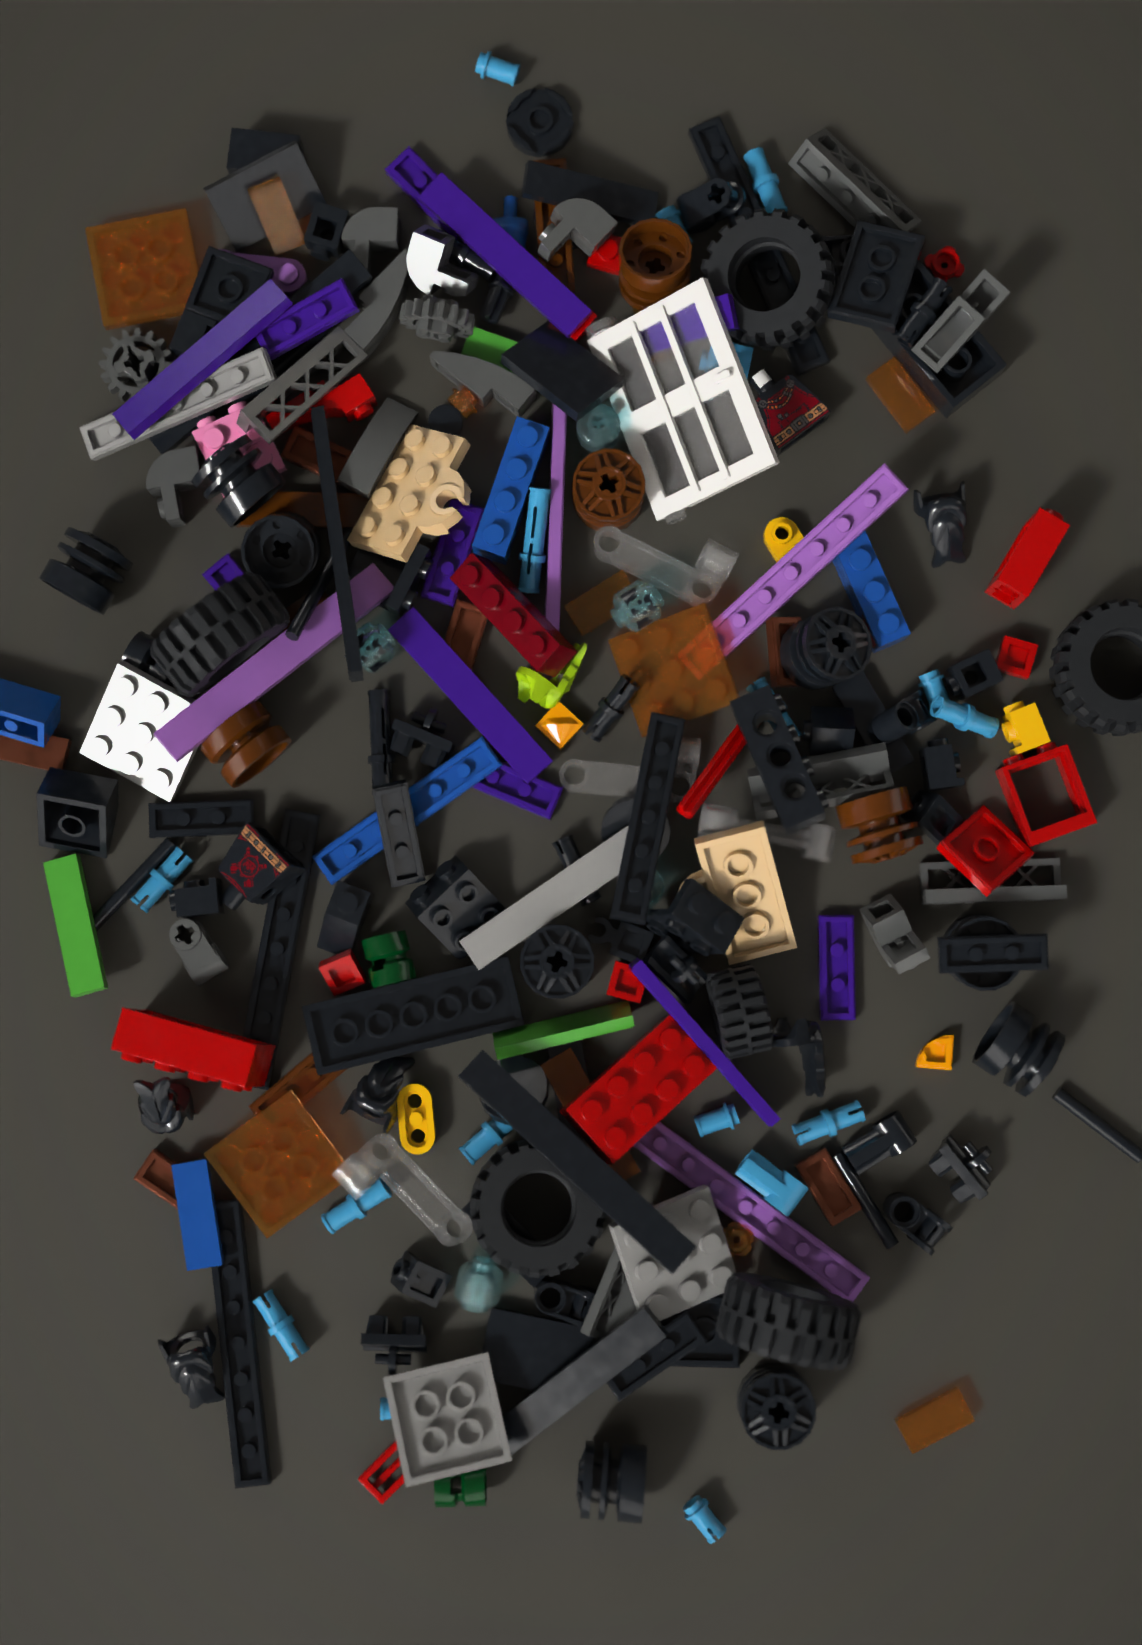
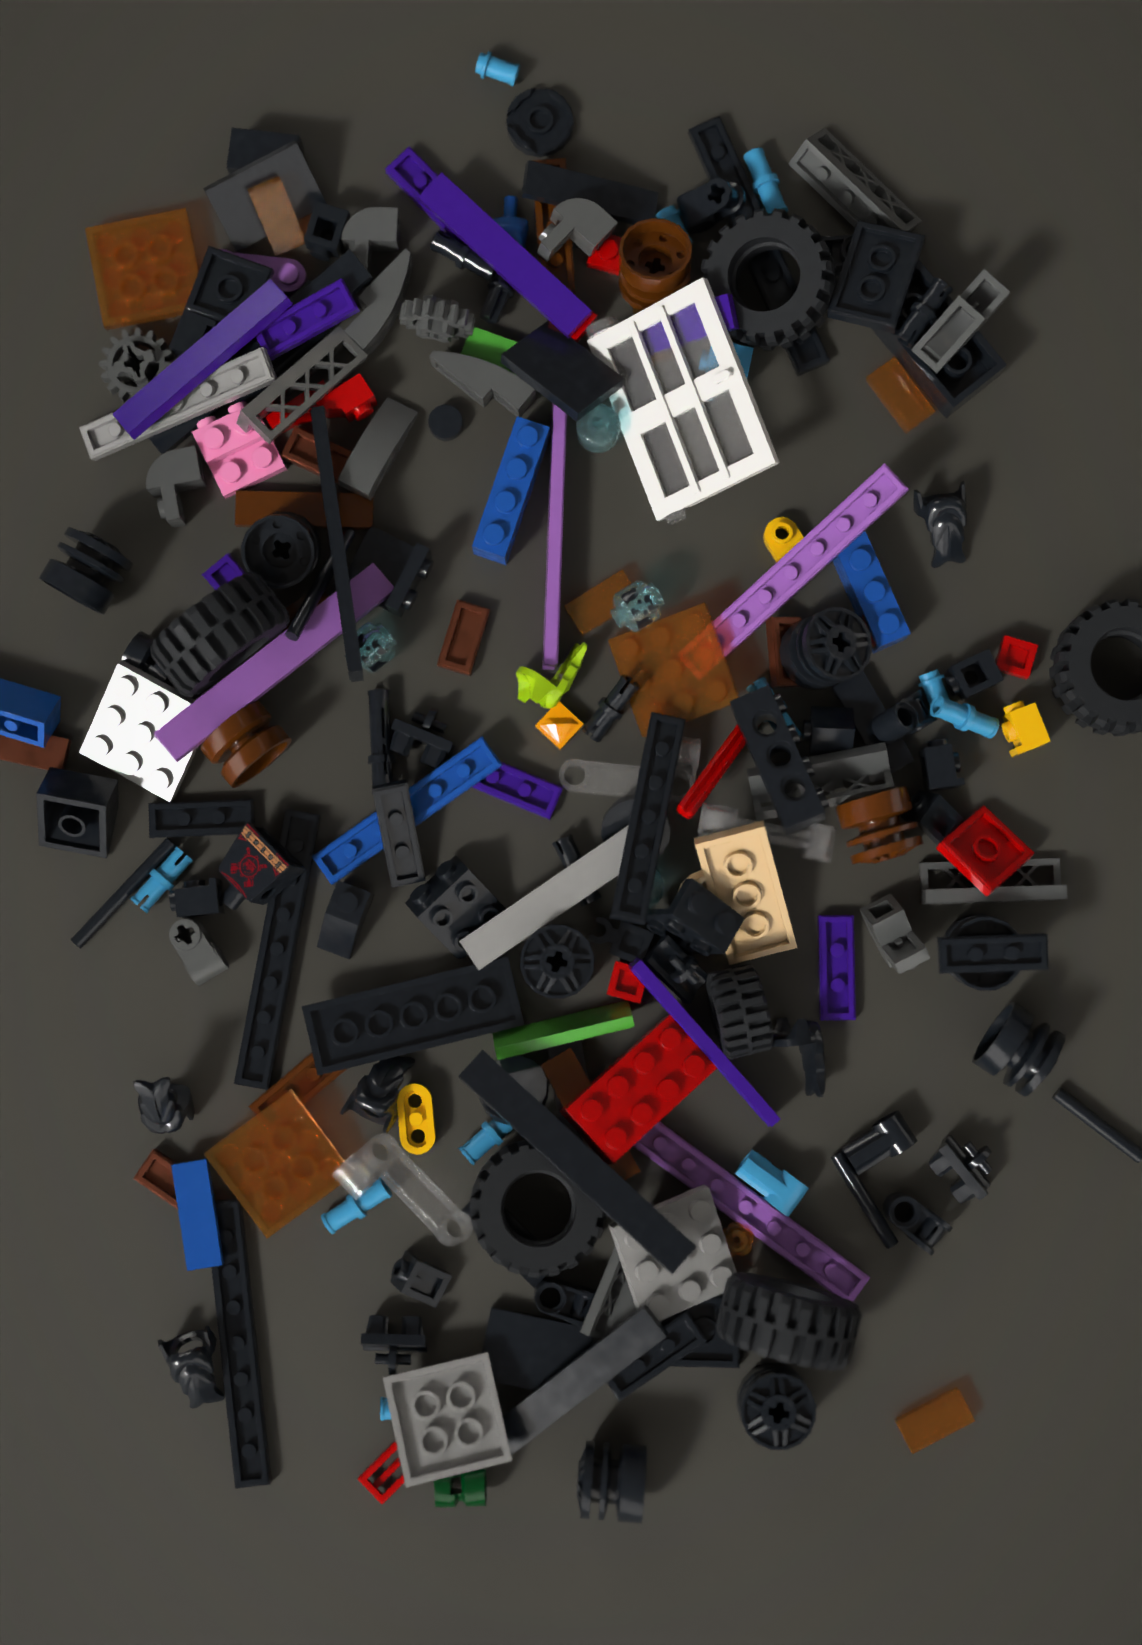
bright green tile [43,853,108,998] -> none
red brick [111,1007,276,1092] -> none
black wheel [191,434,287,528] -> none
dark azure pin [253,1289,310,1362] -> none
red plate [318,948,367,996] -> none
tan plate [347,424,472,563] -> none
dark green wheel [361,930,417,988] -> none
dark purple tile [388,607,553,785] -> none
brick [407,224,480,297] -> none
dark purple tile [421,499,484,608] -> none
clear orange plate [447,387,478,419] -> none
dark red brick [450,552,578,677] -> none
clear light blue head [454,1256,503,1313] -> none
dark azure pin [518,487,552,594] -> none
reddish brown wheel [572,448,645,533] -> none
clear piece [593,526,739,609] -> none
dark azure pin [683,1495,727,1544] -> none
dark azure pin [693,1102,740,1138] -> none
torso [749,369,831,457] -> none
dark azure pin [792,1100,866,1146] -> none
copper tile [795,1147,862,1227] -> none
light orange tile [915,1035,954,1070] -> none
red plate [924,246,965,282] -> none
red window [985,508,1070,609] -> none
red window [995,741,1097,847] -> none

